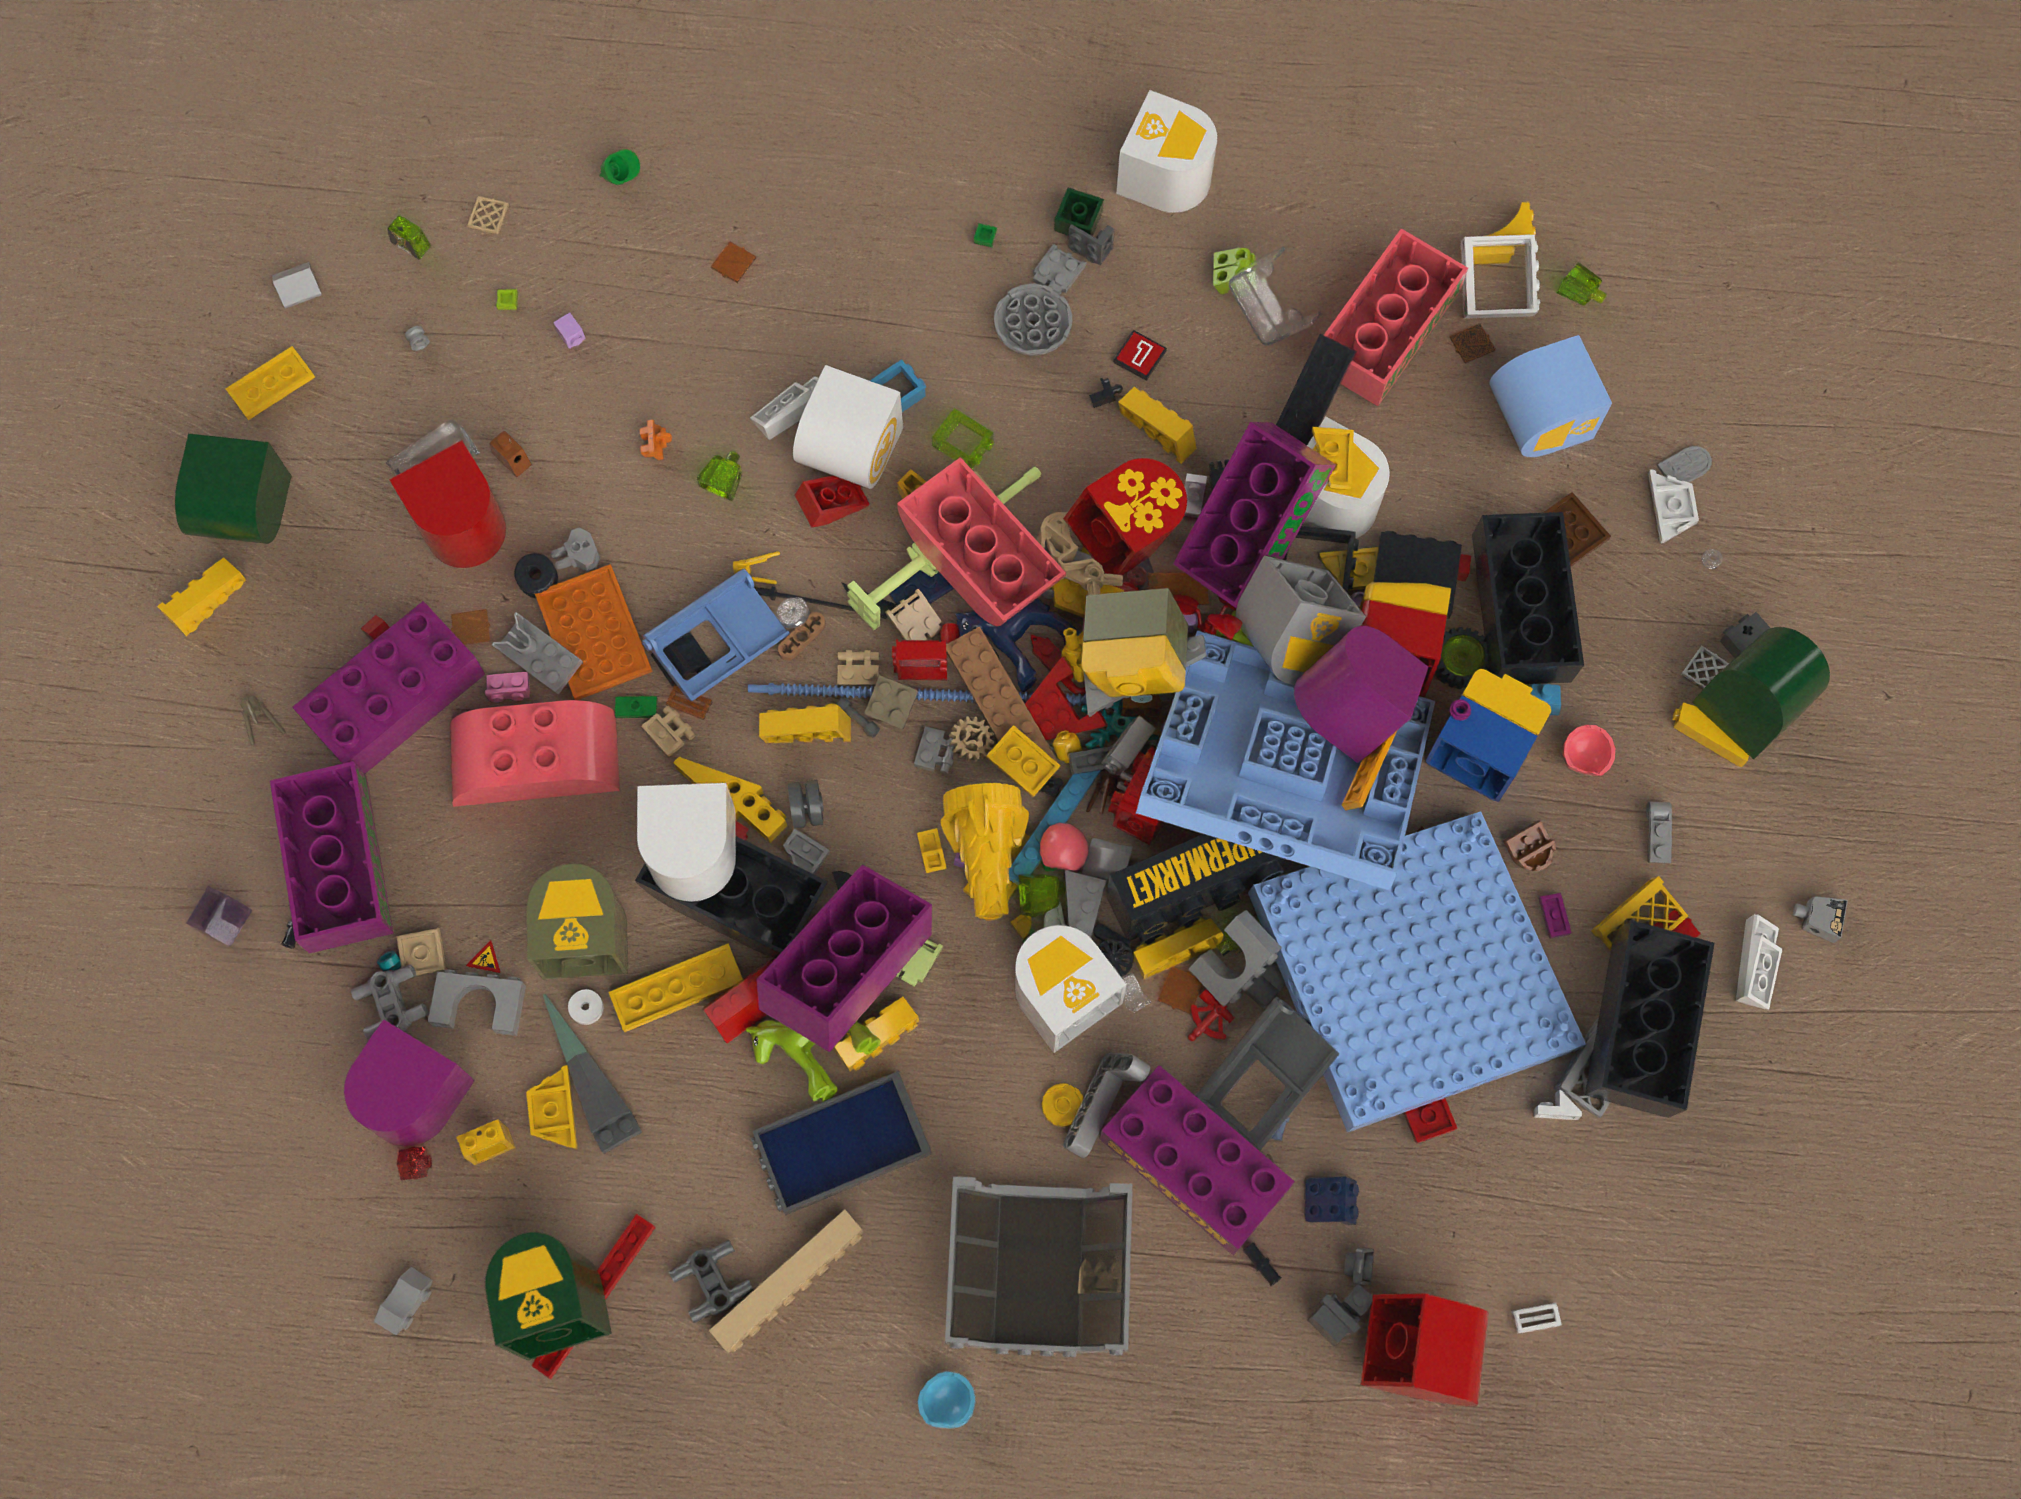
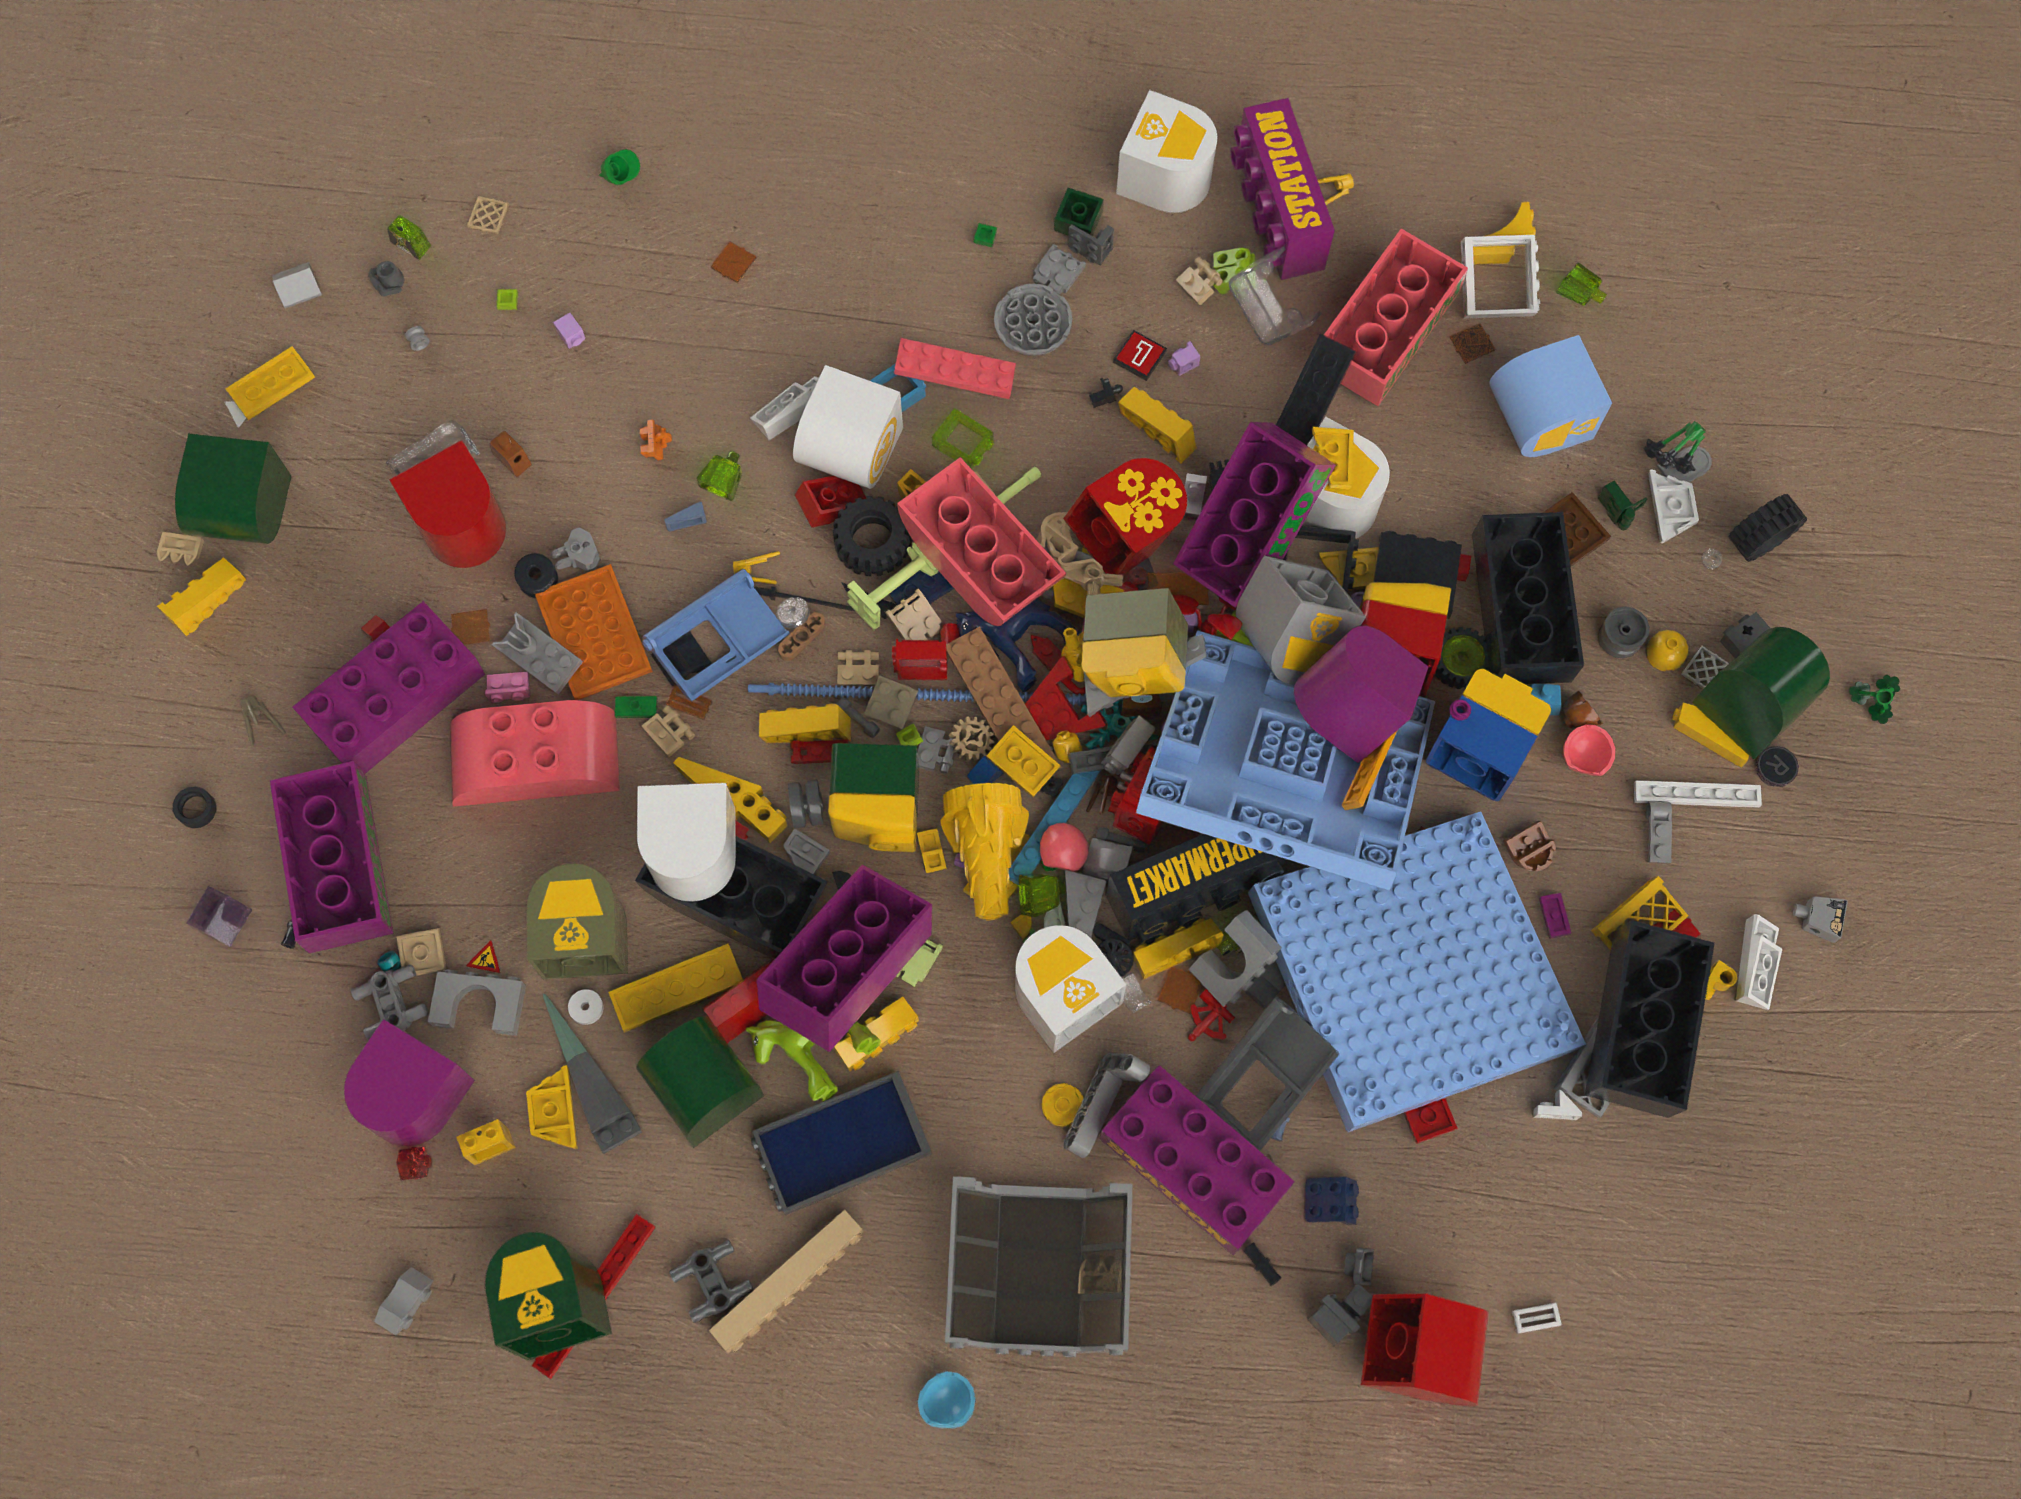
none -> tan plate [157,532,204,566]
none -> black tyre [172,786,216,828]
none -> white sticker [225,401,246,428]
none -> dark grey piece [368,261,404,296]
none -> dark green brick [636,1016,764,1148]
none -> sand blue slope [664,501,707,531]
none -> red plate [790,739,848,764]
none -> piece [828,743,920,852]
none -> black tyre [833,496,911,577]
none -> coral plate [894,338,1016,399]
none -> lime plate [896,723,923,746]
none -> blue slope [967,756,1004,784]
none -> dark grey bar [1096,827,1147,853]
none -> lavender brick [1168,341,1201,376]
none -> tan plate [1176,257,1223,306]
none -> magenta brick [1230,98,1335,280]
none -> yellow plant [1317,173,1354,205]
none -> dark orange cylinder [1563,691,1603,729]
none -> dark green piece [1598,480,1647,530]
none -> dark grey wheel [1598,607,1650,659]
none -> white plate [1634,780,1762,808]
none -> plant [1644,421,1706,474]
none -> yellow cylinder [1646,630,1689,671]
none -> yellow plate [1705,960,1737,1001]
none -> black tyre [1728,494,1807,562]
none -> black tile [1756,746,1799,787]
none -> dark green plant [1849,675,1900,724]

